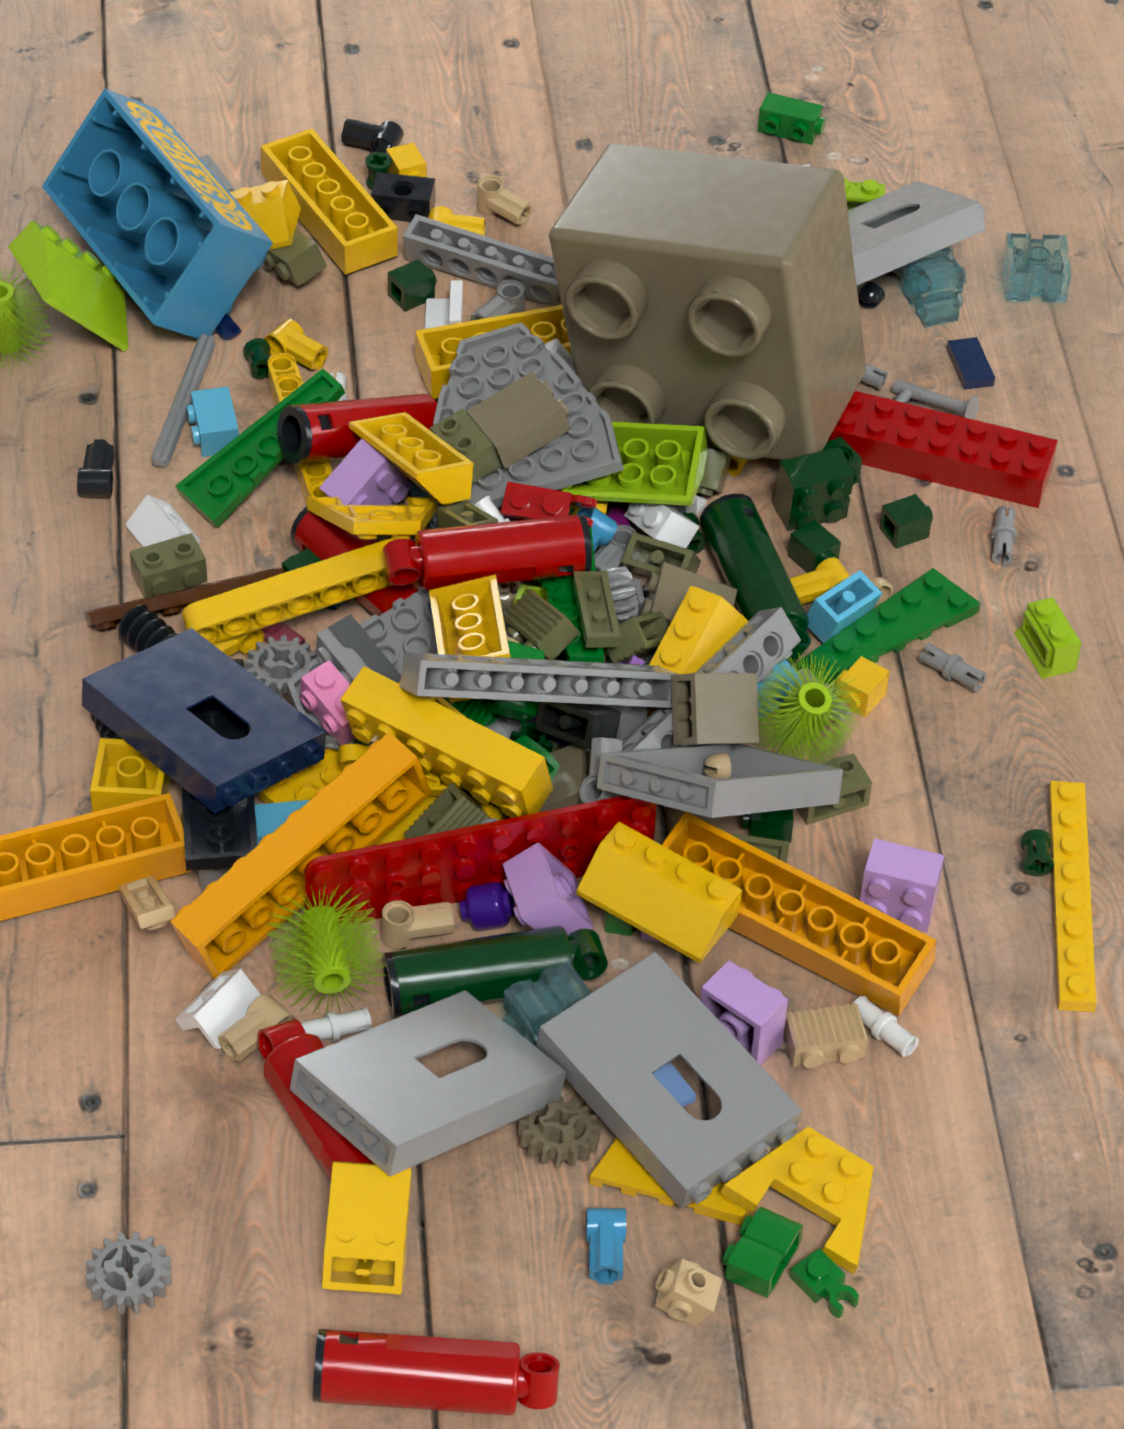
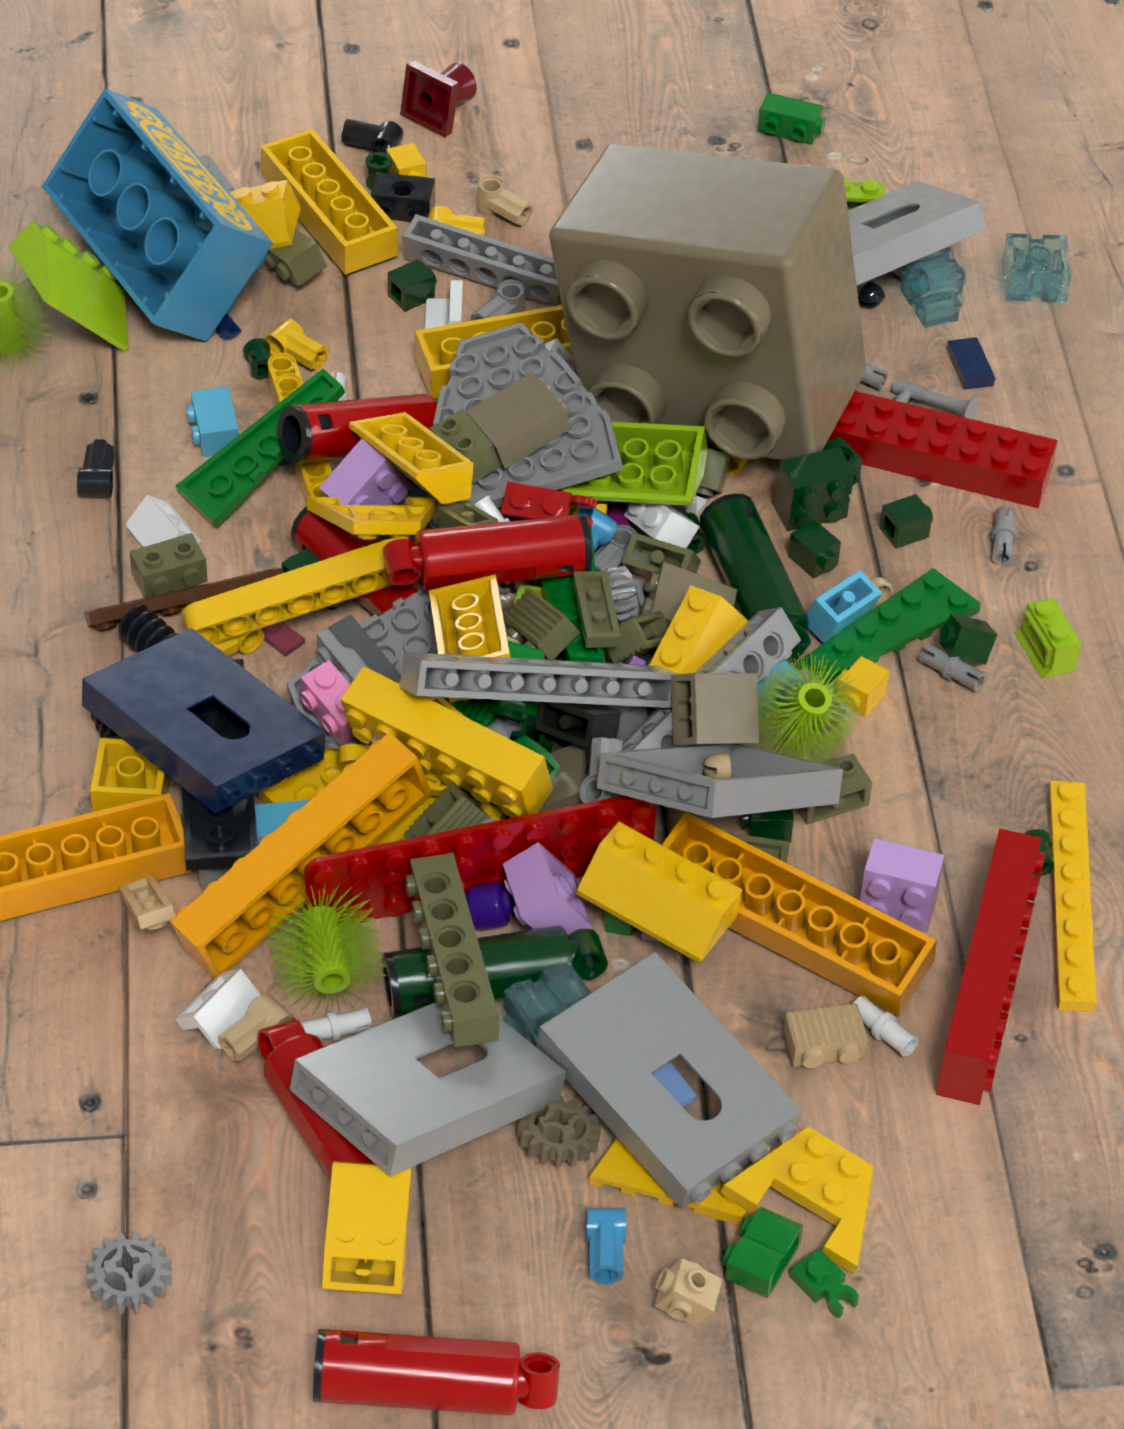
light grey axle [151,333,215,468] -> none
light grey gear [245,635,316,698] -> none
tan piece [381,900,454,948] -> none
lavender brick [700,961,788,1065] -> none
yellow piece [790,558,850,604] -> none
none -> dark red plant [400,60,477,137]
none -> olive brick [405,853,499,1048]
none -> red brick [936,828,1046,1105]
none -> dark green brick [939,614,998,665]

